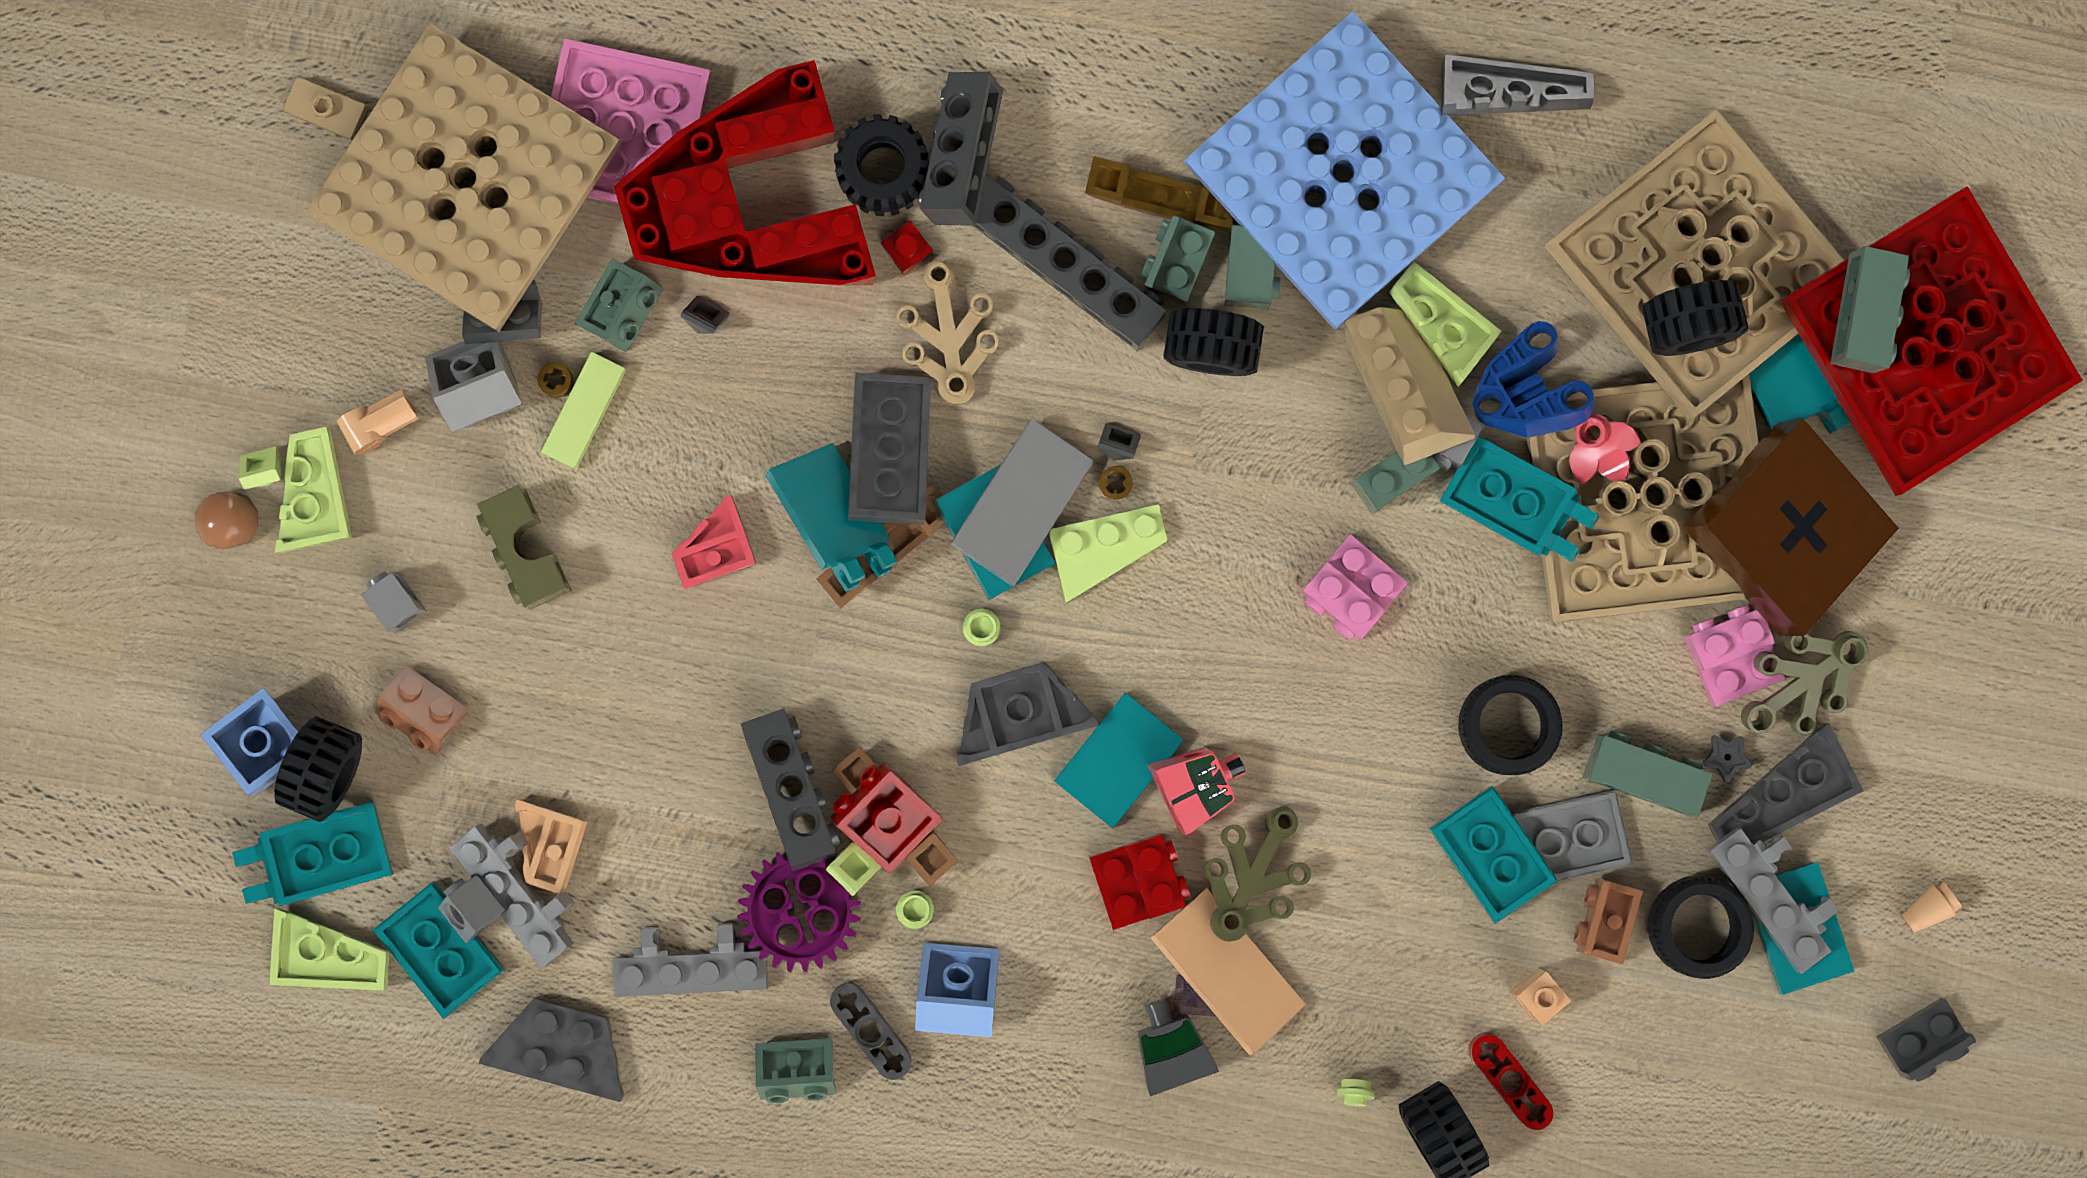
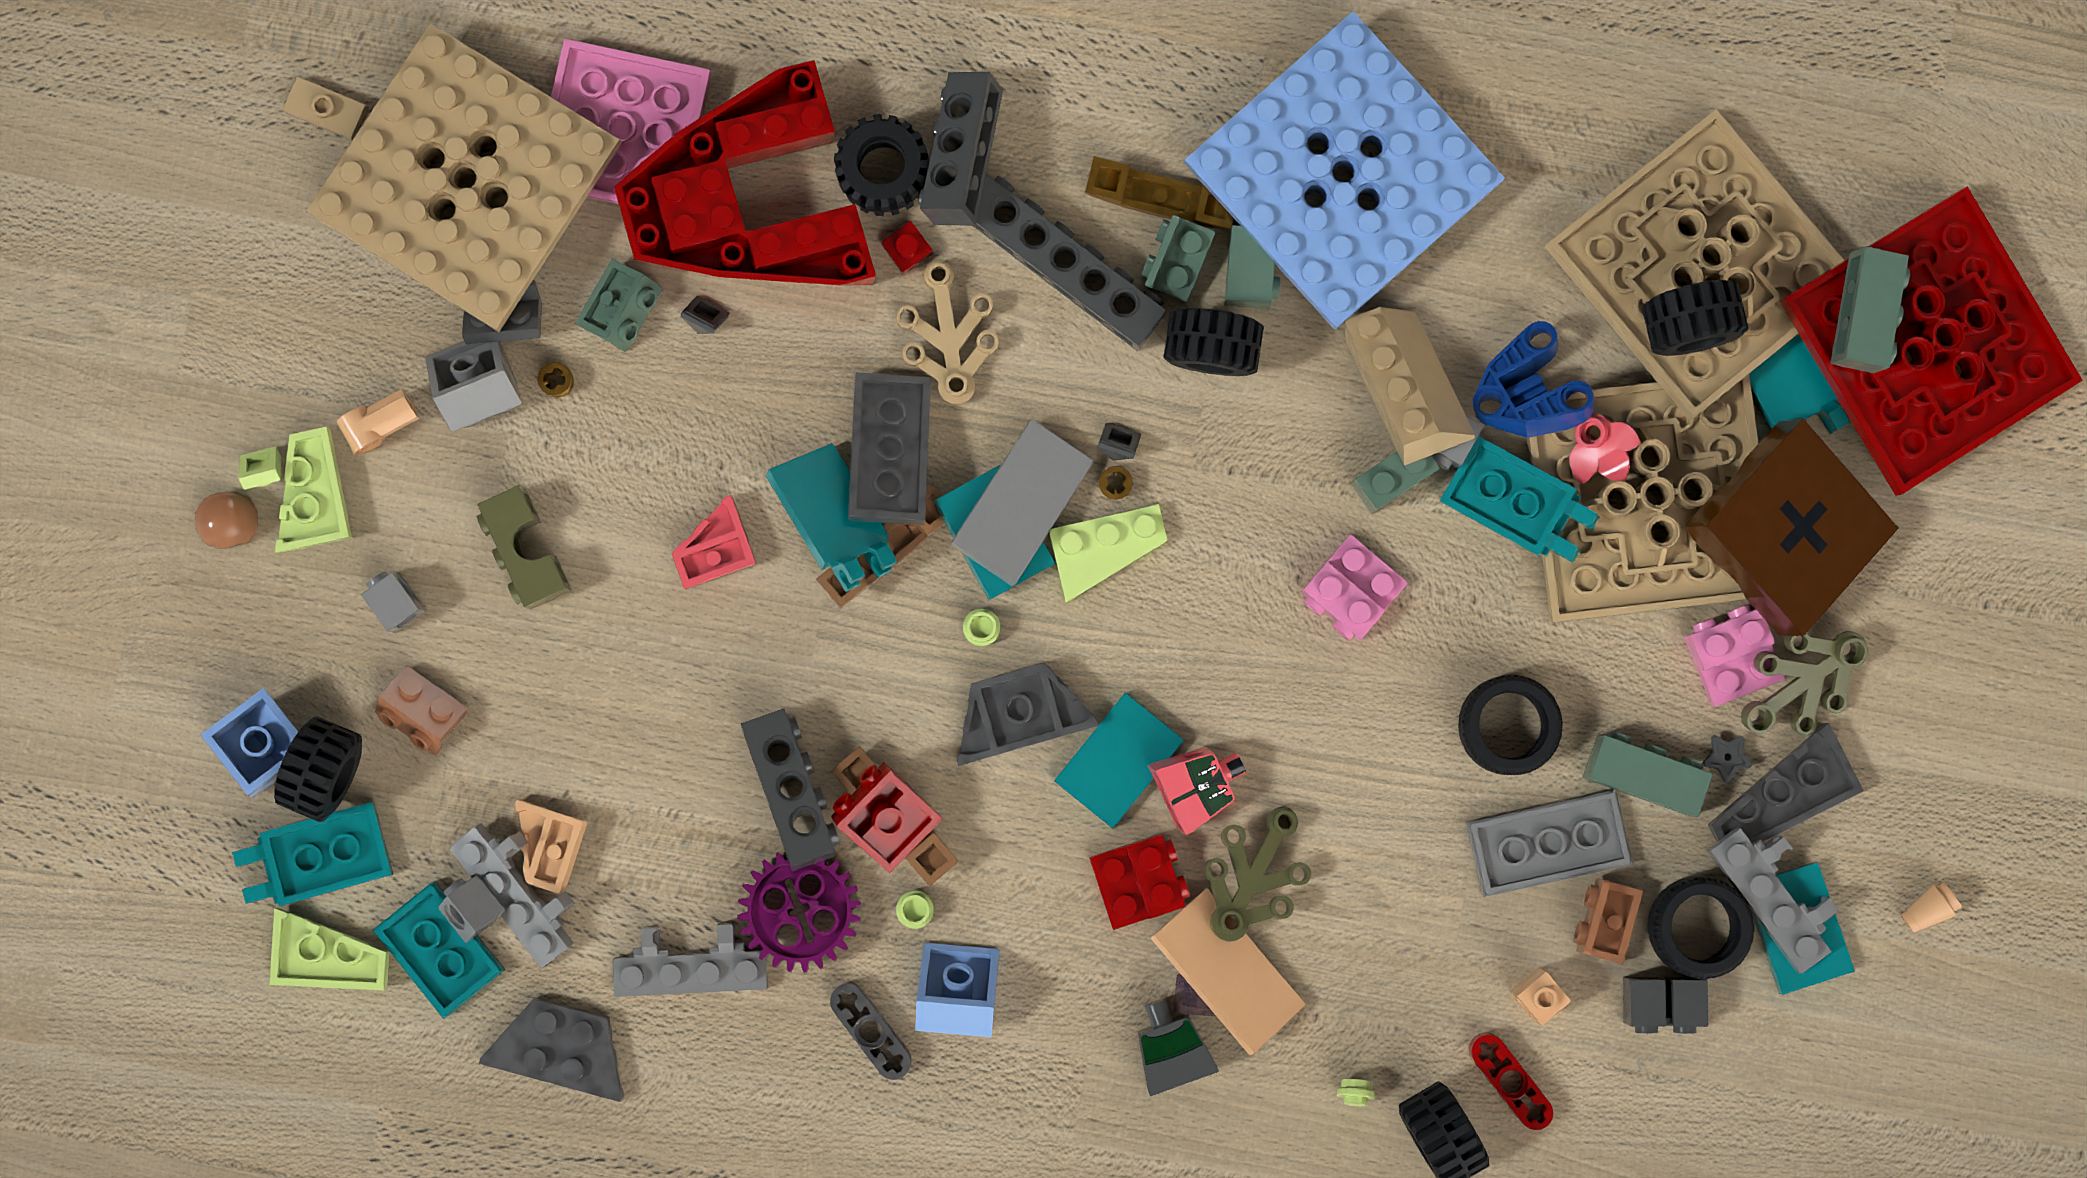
yellowish green tile [541,352,626,470] -> none
sand green bracket [755,1038,836,1104] -> none
yellowish green plate [826,842,881,896] -> none
yellowish green wing [1389,261,1502,387] -> none
teal tile [1428,786,1558,924] -> none
flat silver wing [1441,54,1594,115] -> none
dark grey bracket [1877,998,1976,1081] -> none
none -> dark grey piece [1623,977,1708,1034]

